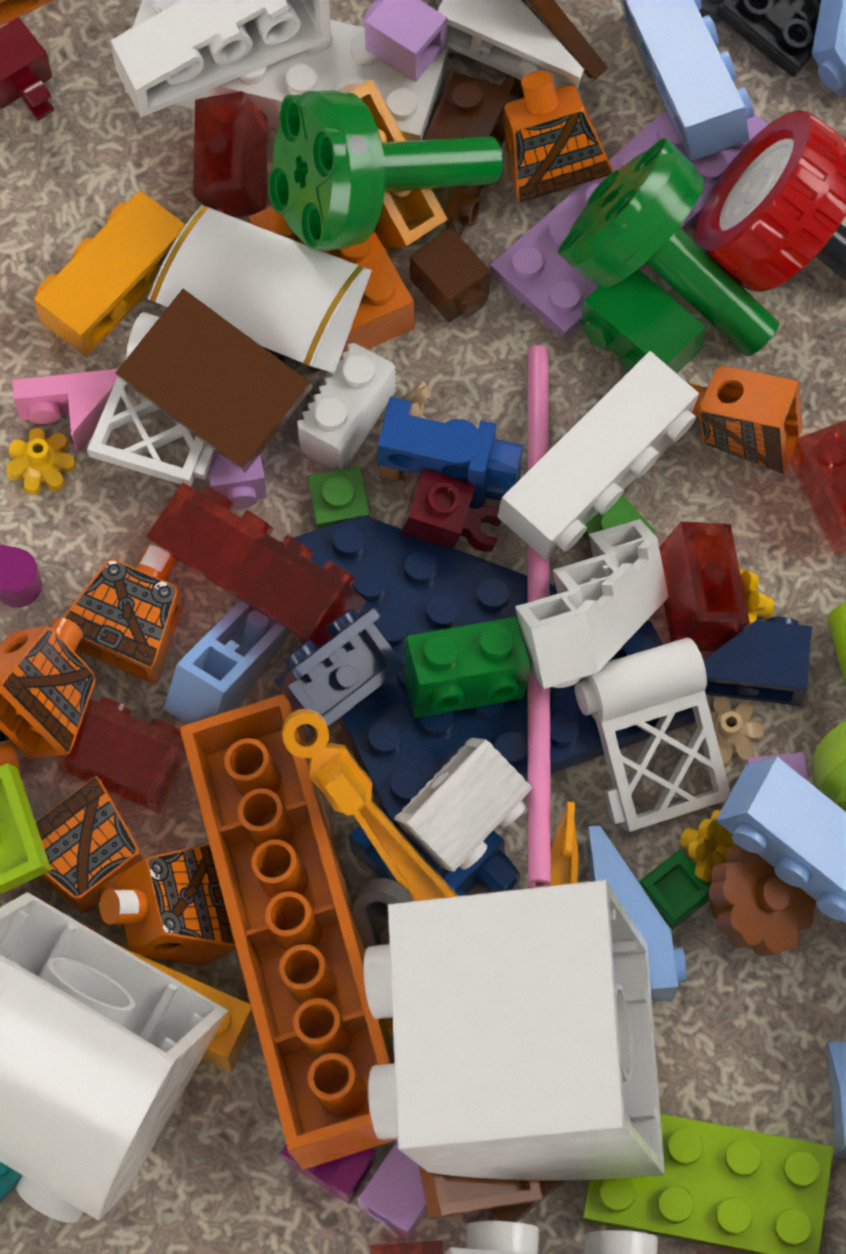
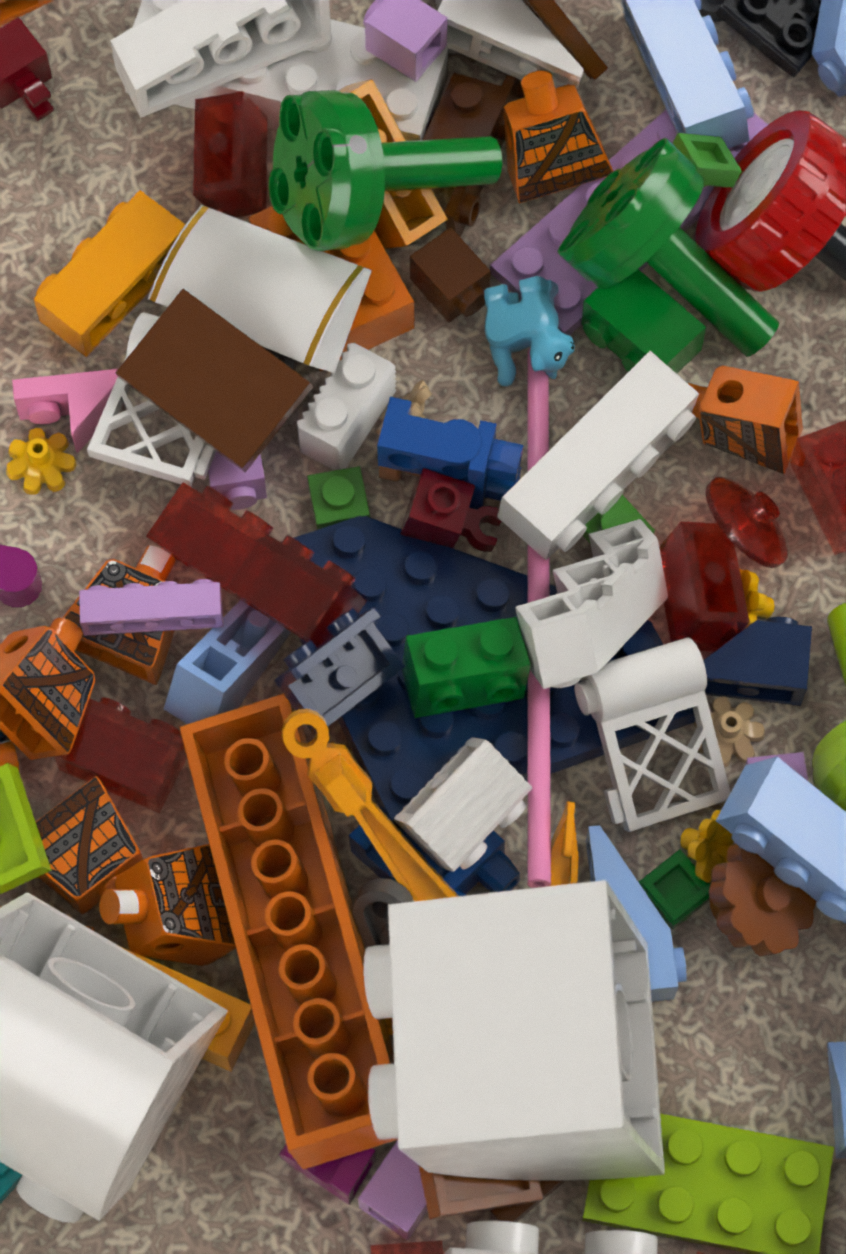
none -> lavender piece [79,579,223,636]
none -> medium azure animal [484,276,575,387]
none -> bright green plate [672,133,742,188]
none -> clear red dish [705,477,788,568]

